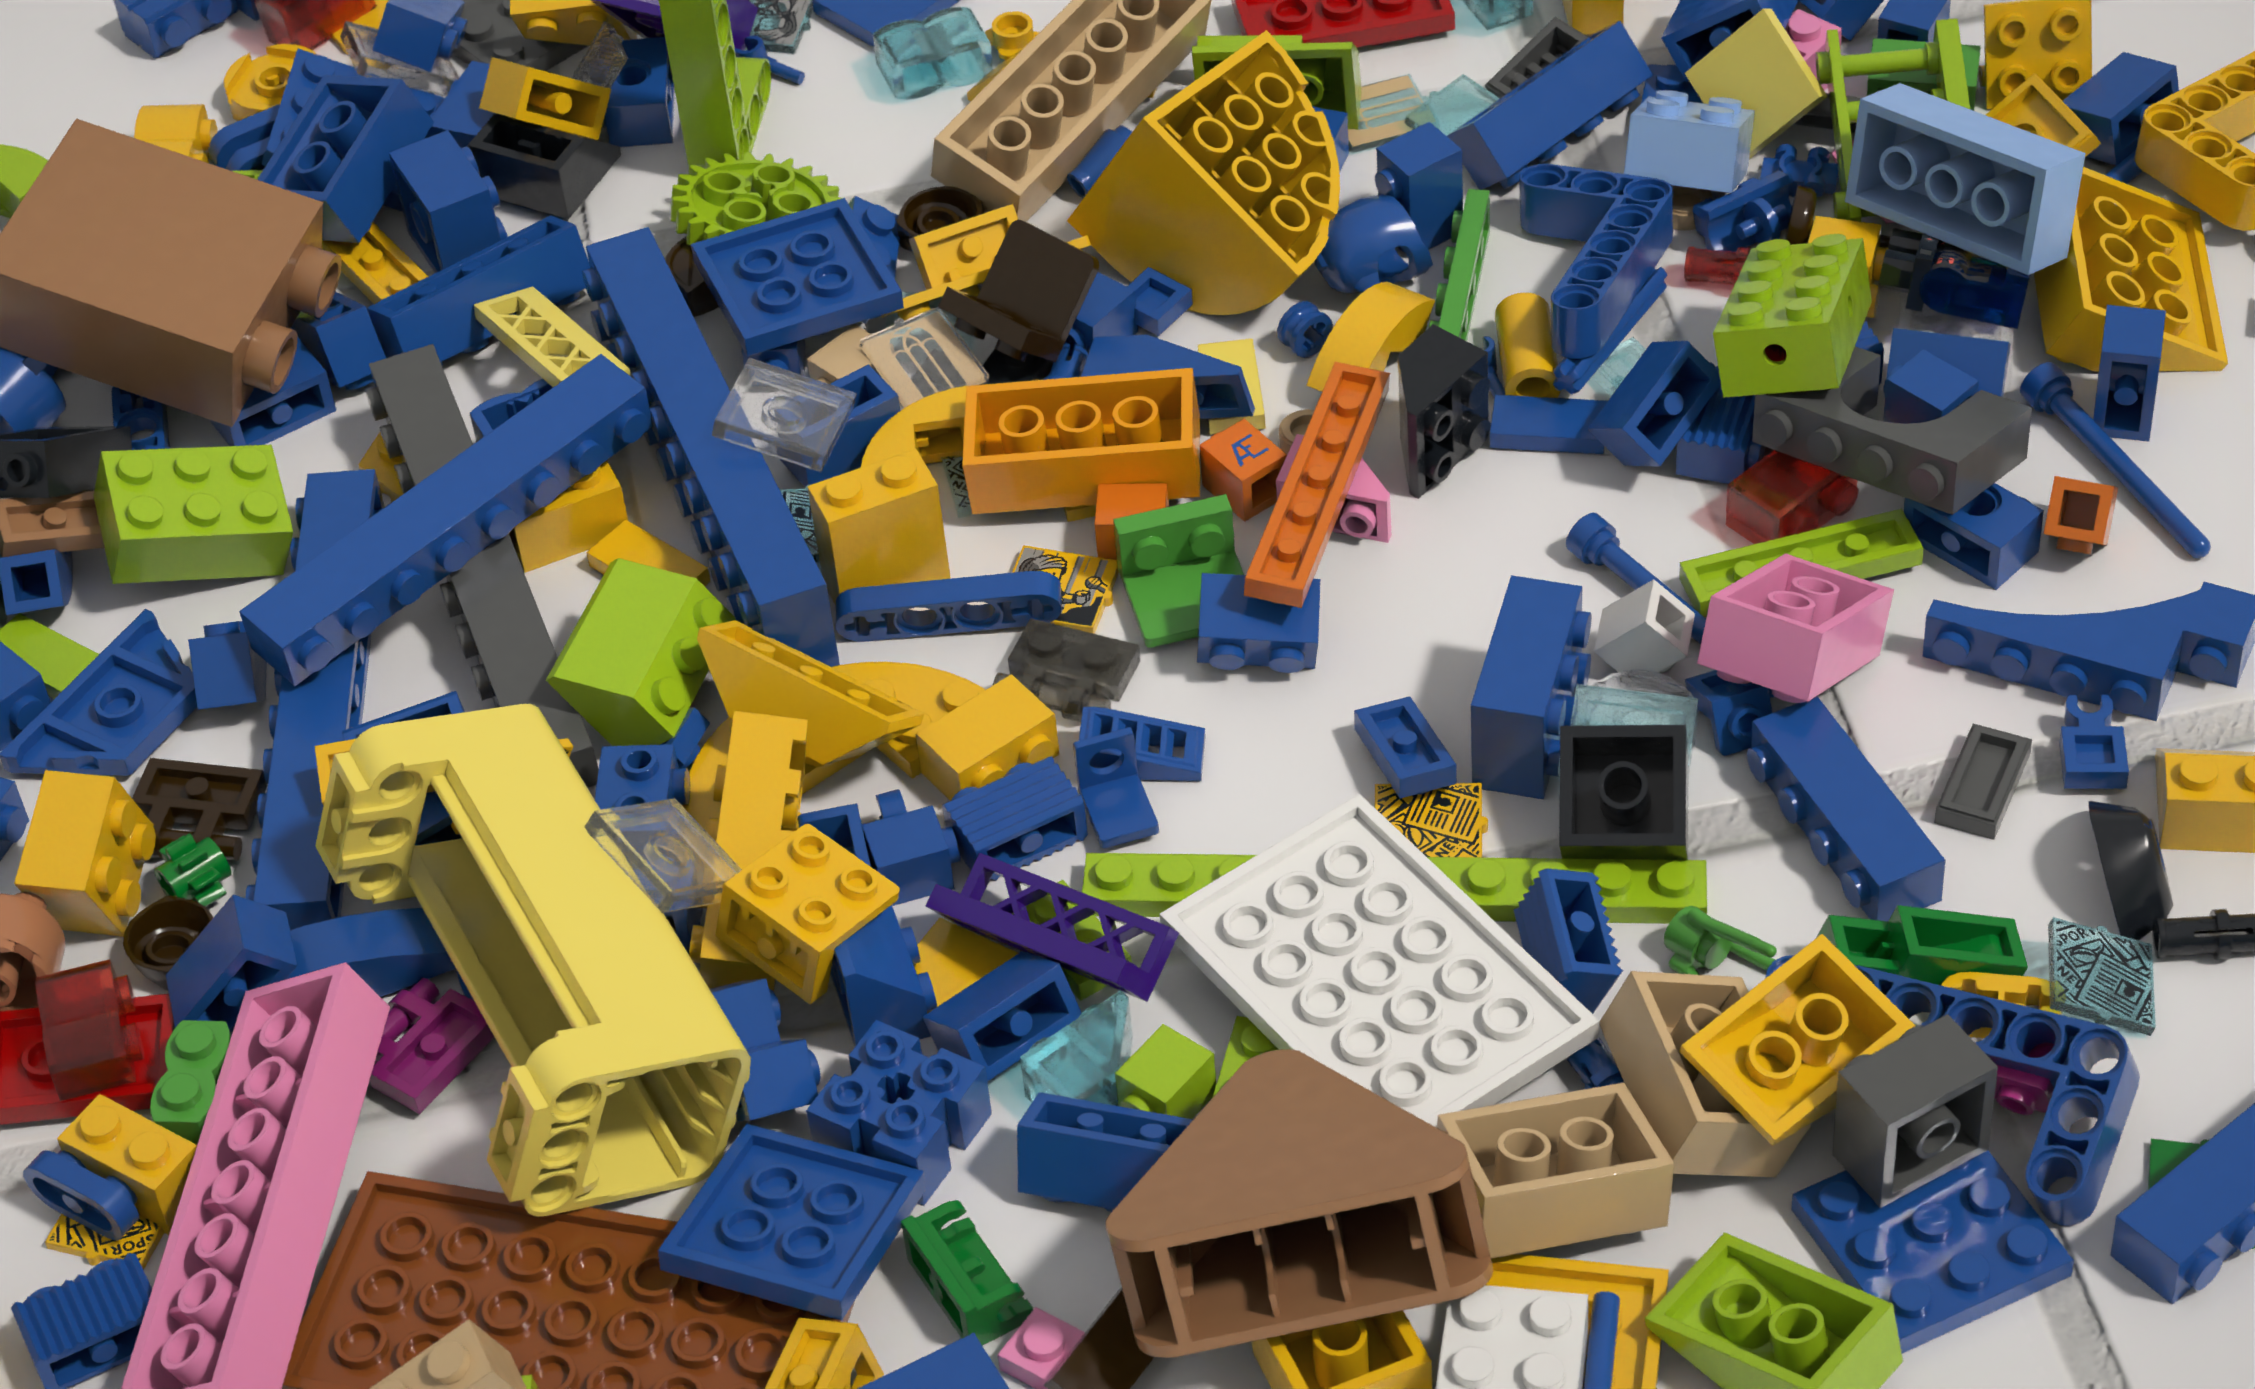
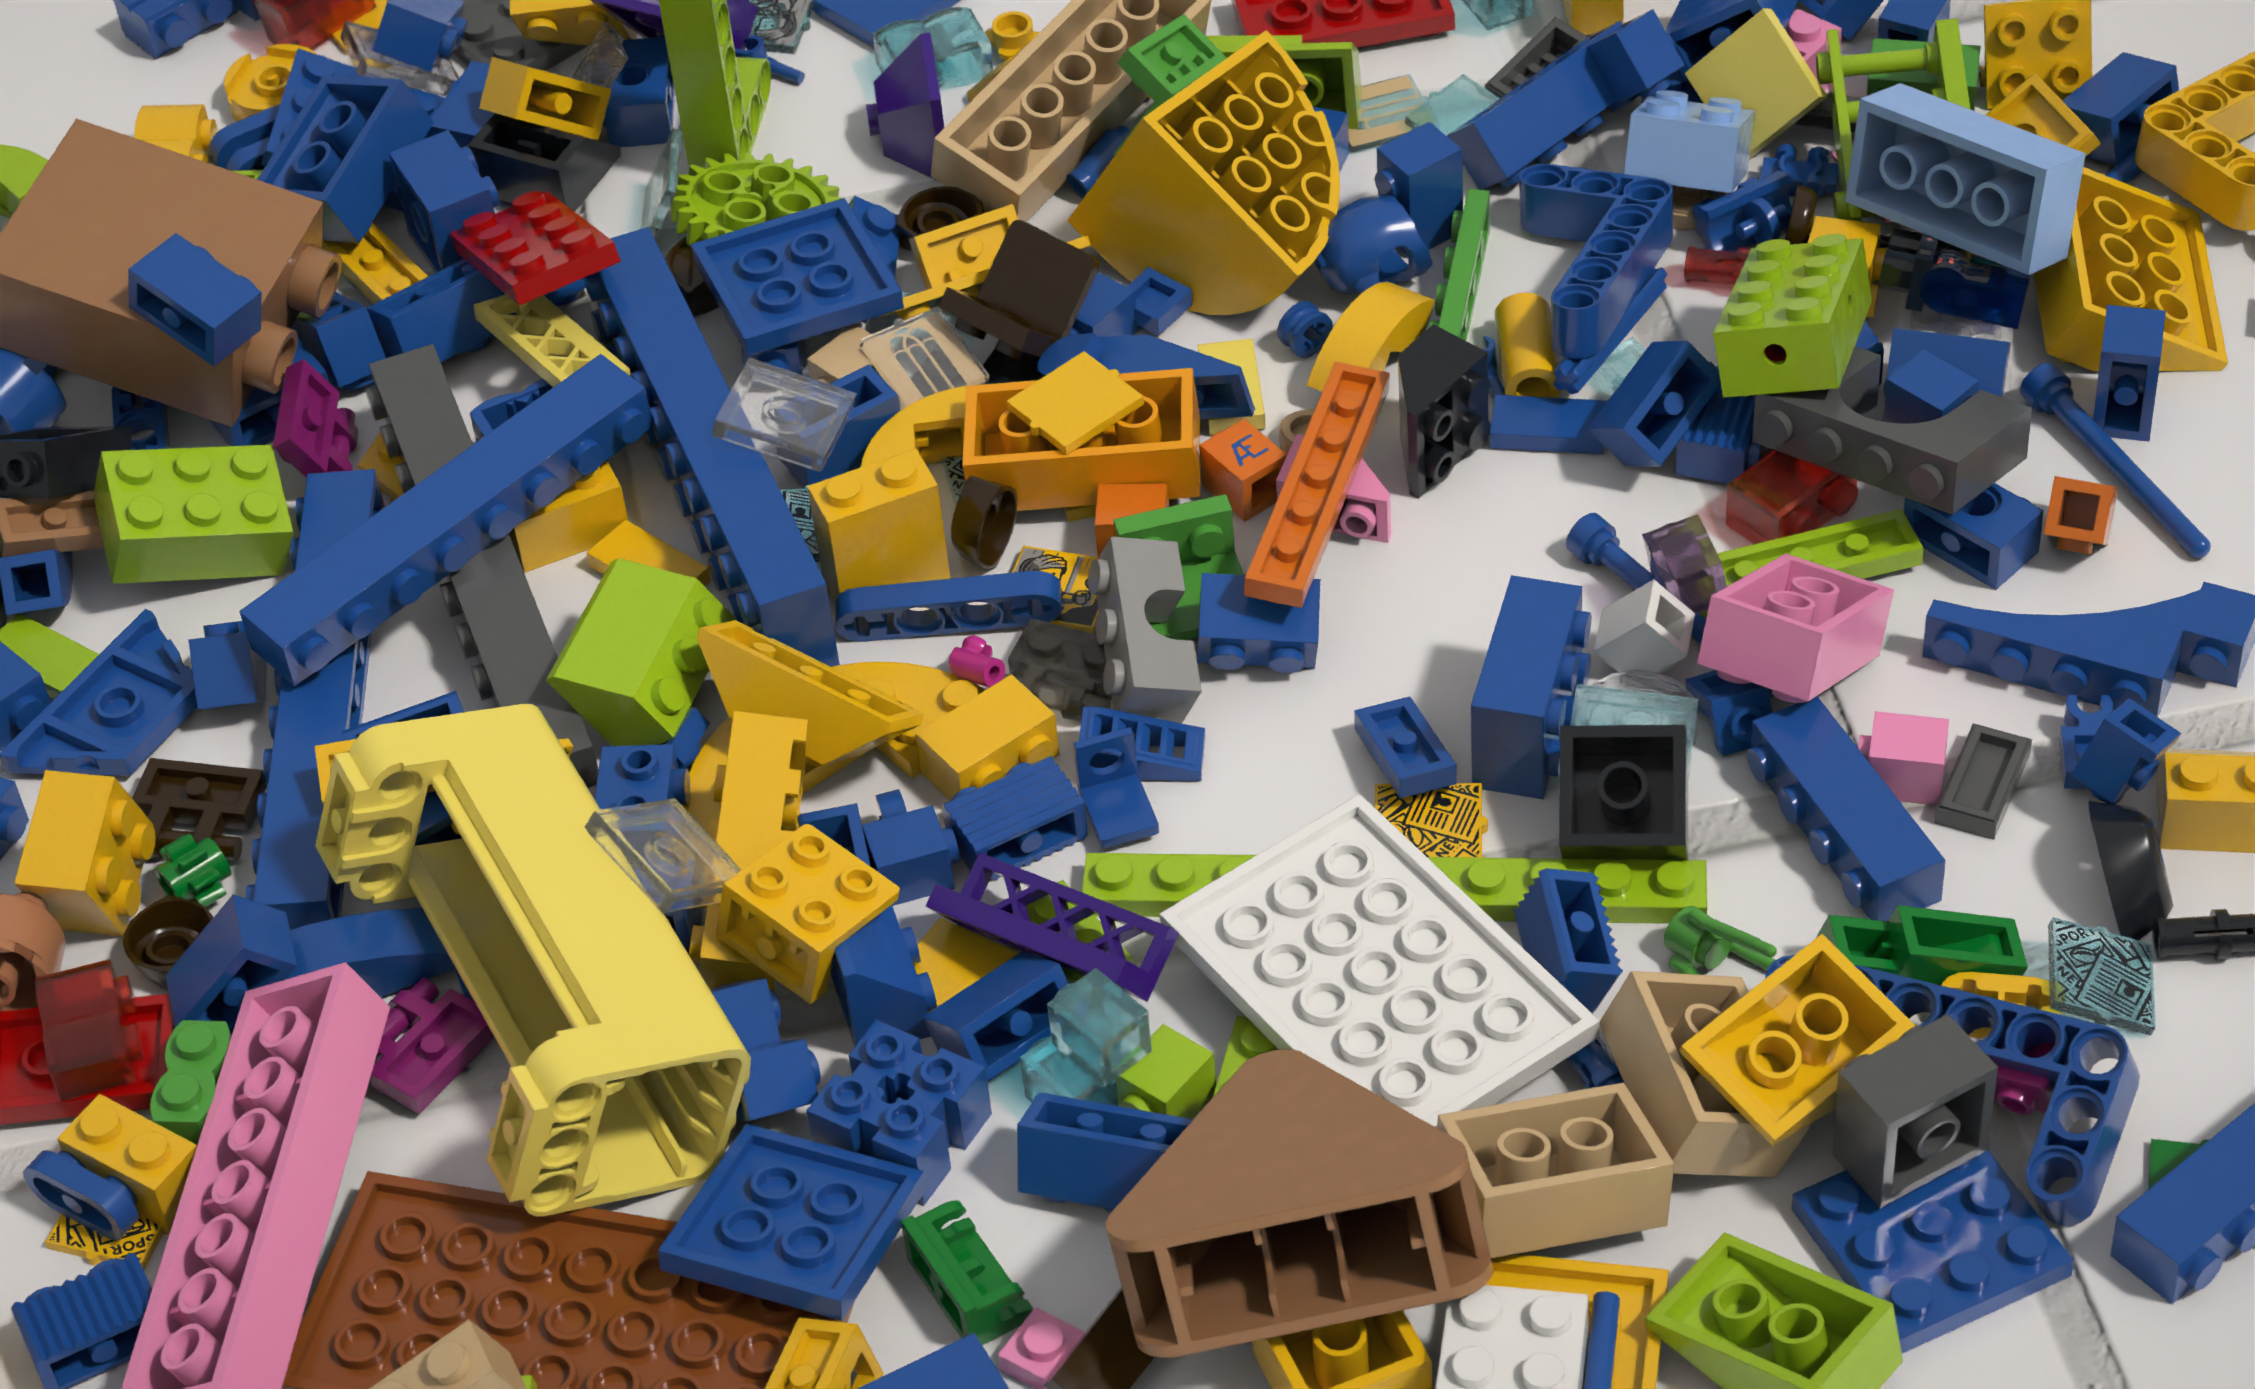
none -> blue brick [128,233,262,367]
none -> magenta plate [273,359,359,478]
none -> red plate [450,191,621,306]
none -> clear light blue piece [641,129,683,239]
none -> dark purple slope [866,32,944,182]
none -> dark pink arm [948,635,1005,688]
none -> dark brown hat [951,476,1017,569]
none -> yellow piece [1006,351,1144,455]
none -> blue tile [1037,333,1105,377]
none -> clear light blue brick [1047,968,1152,1087]
none -> light grey arch [1088,537,1202,723]
none -> bright green bracket [1113,14,1227,156]
none -> blue brick [1587,9,1684,102]
none -> brick [1642,514,1727,614]
none -> bright pink brick [1858,711,1949,805]
none -> blue brick [2071,698,2181,804]

